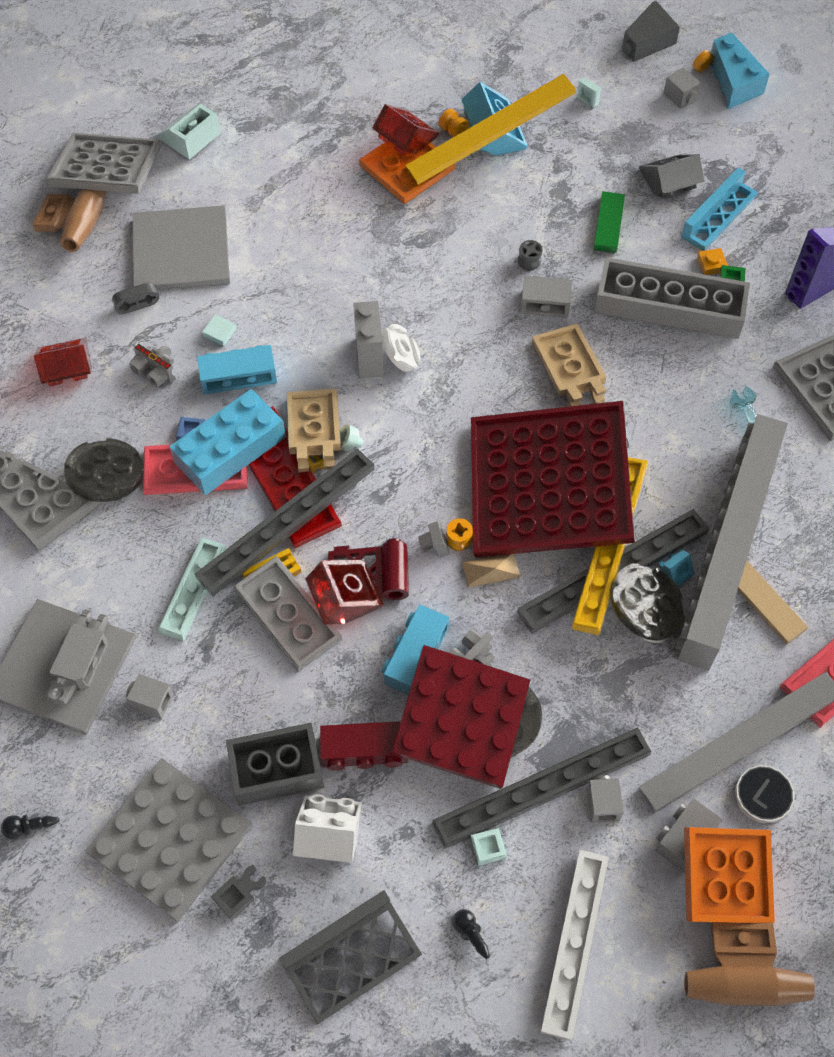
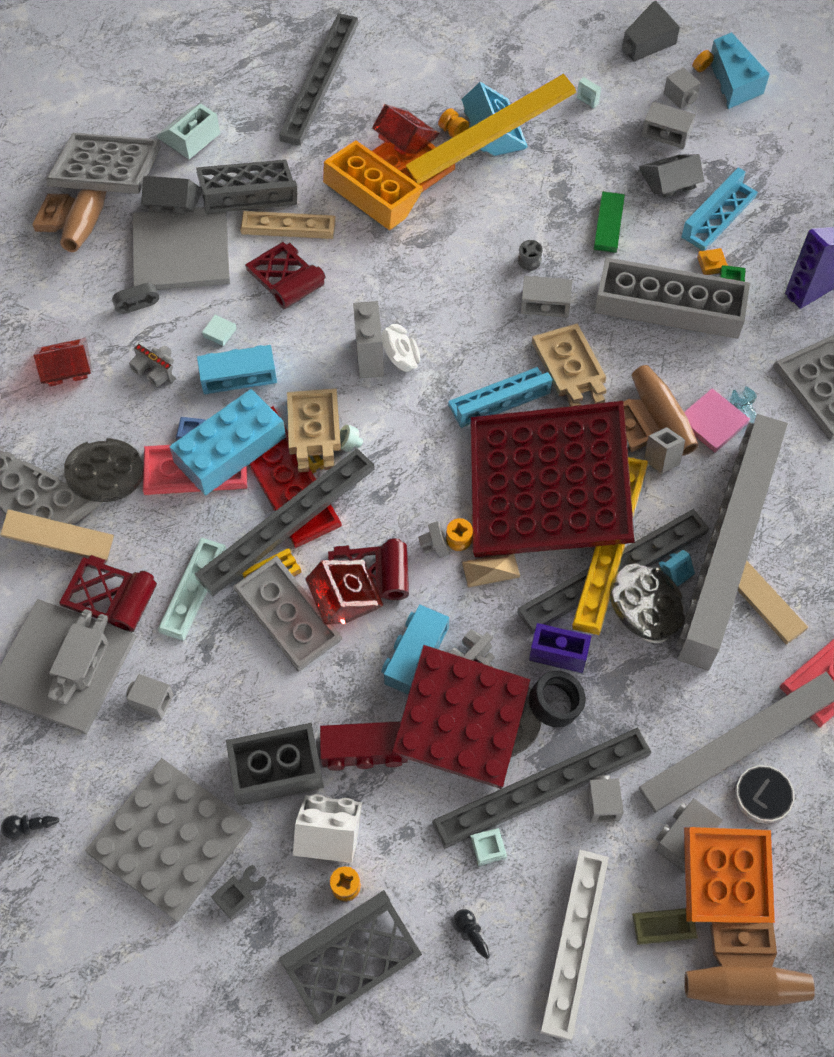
none -> tan tile [0,509,114,562]
none -> dark red piece [59,555,157,633]
none -> dark grey slope [141,176,202,215]
none -> dark grey fence [196,159,297,214]
none -> tan tile [240,211,336,239]
none -> dark red piece [245,242,326,309]
none -> dark grey plate [279,13,358,146]
none -> light orange slope [323,140,423,231]
none -> light orange wheel [330,866,361,902]
none -> medium azure fence [448,367,553,428]
none -> dark purple brick [529,623,592,673]
none -> black tyre [529,670,586,728]
none -> medium nougat plate [623,365,698,456]
none -> olive tile [632,908,698,945]
none -> light grey brick [641,102,696,149]
none -> light grey brick [644,427,685,473]
none -> bright pink tile [684,388,750,453]

